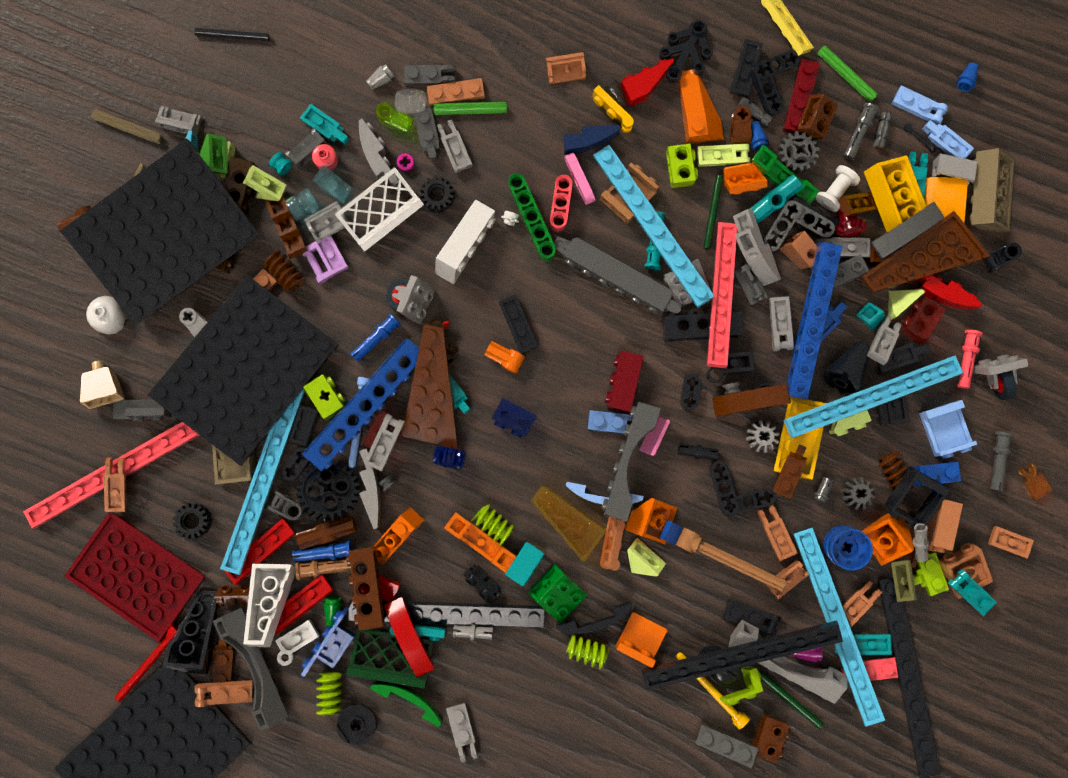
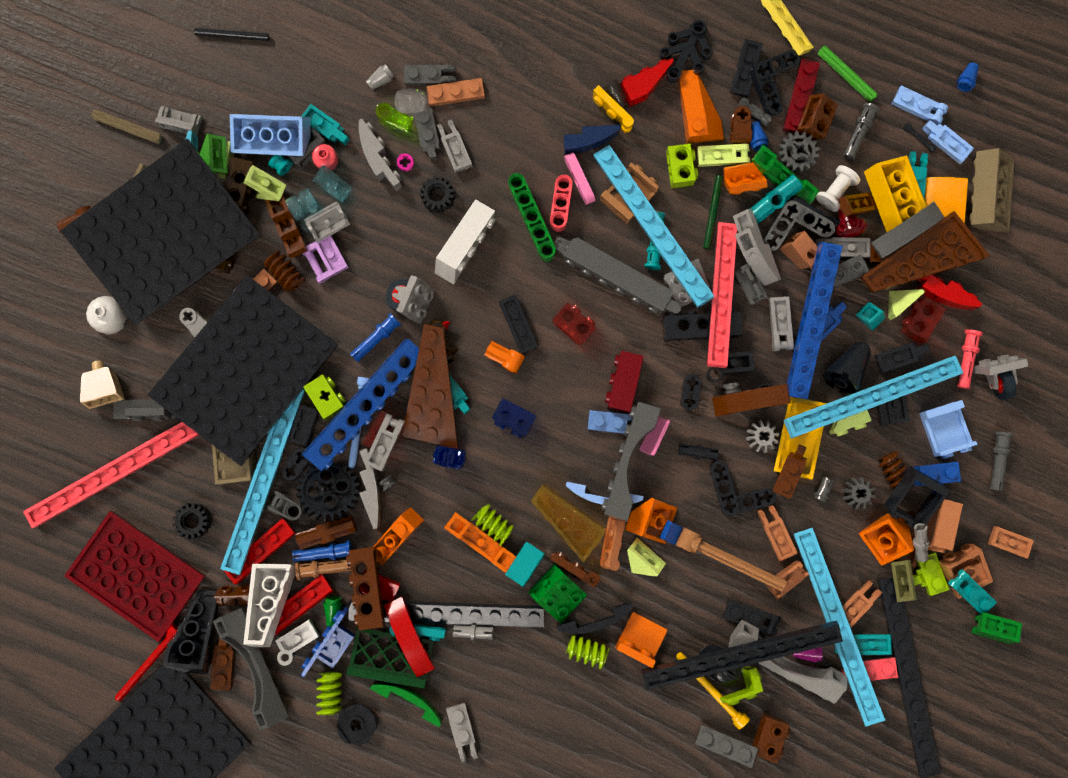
nougat hinge [104,458,127,512] -> none
nougat plate [195,680,252,707] -> none
white fence [335,167,424,251] -> none
bright green axle [434,102,507,115] -> none
black hinge [463,564,501,603] -> none
white plate [501,211,519,226] -> none
nougat hinge [546,52,586,85] -> none
dark green bar [760,671,824,729] -> none
blue wheel [823,525,873,571] -> none
light grey hinge [867,316,902,365] -> none
dark grey axle [874,112,892,149] -> none
light grey hinge [932,153,977,184] -> none
black piece [984,242,1022,273] -> none
clear orange plate [1018,463,1053,500] -> none
none -> light blue slope [230,114,311,156]
none -> reddish brown hinge [549,551,600,588]
none -> clear red brick [552,302,596,347]
none -> green hinge [971,612,1022,644]

